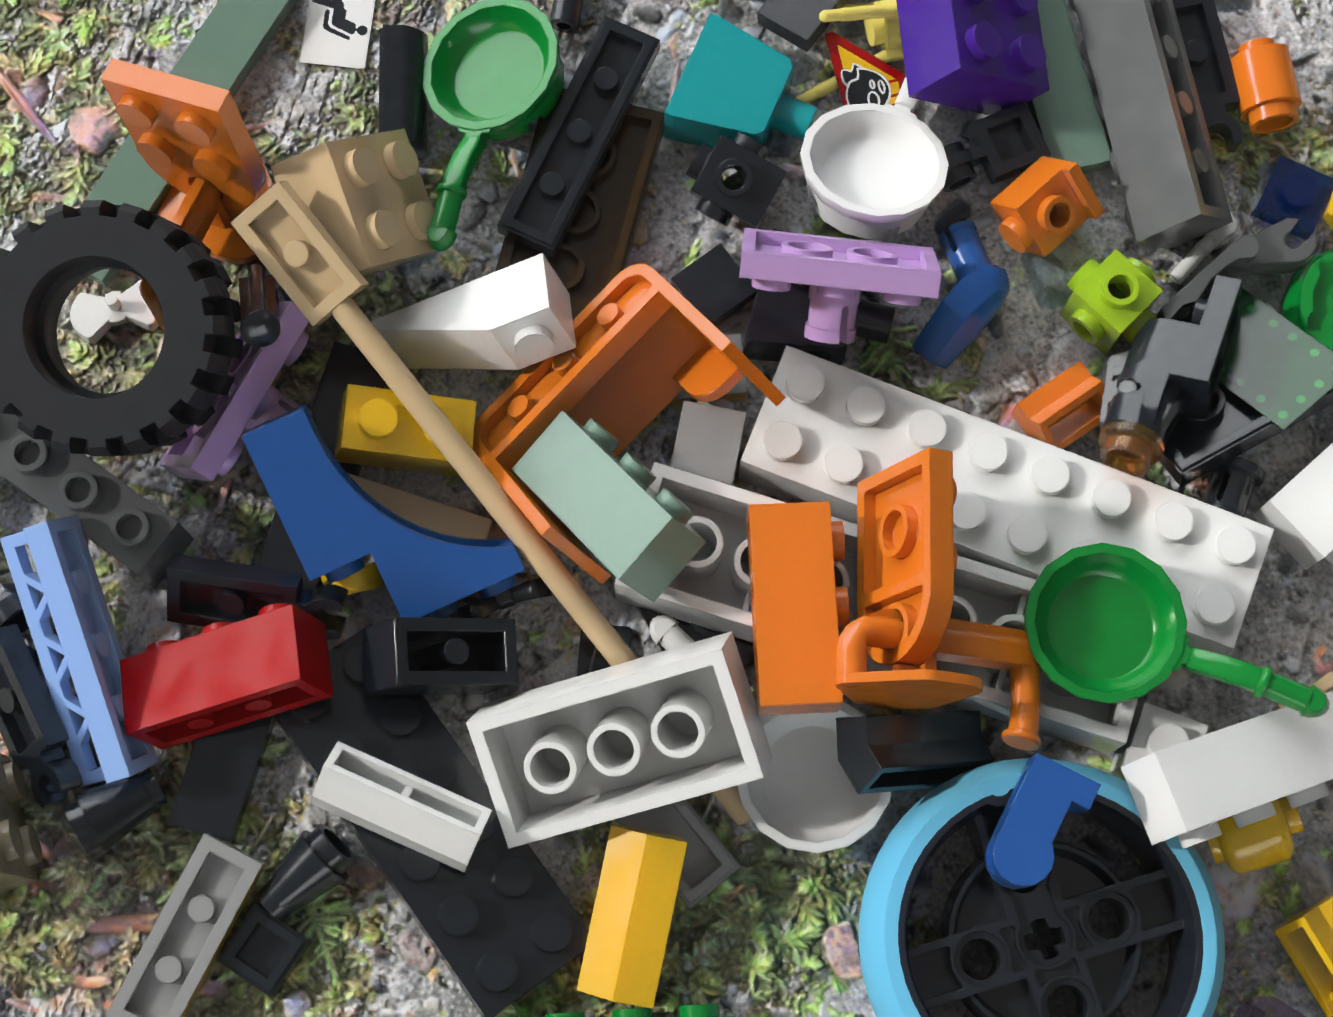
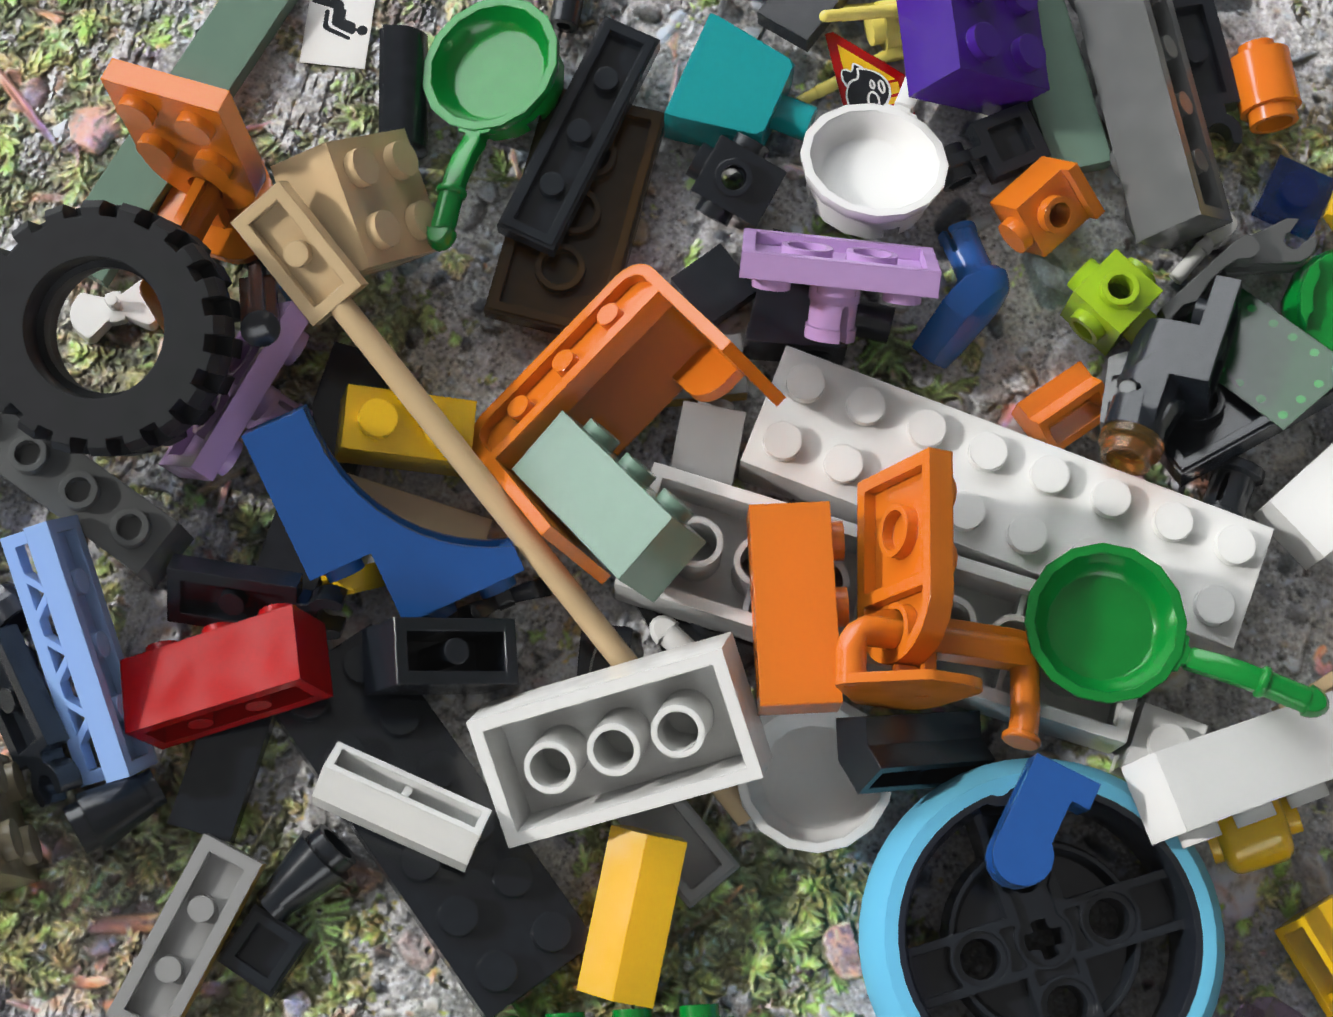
white slope [371,253,576,370] -> none

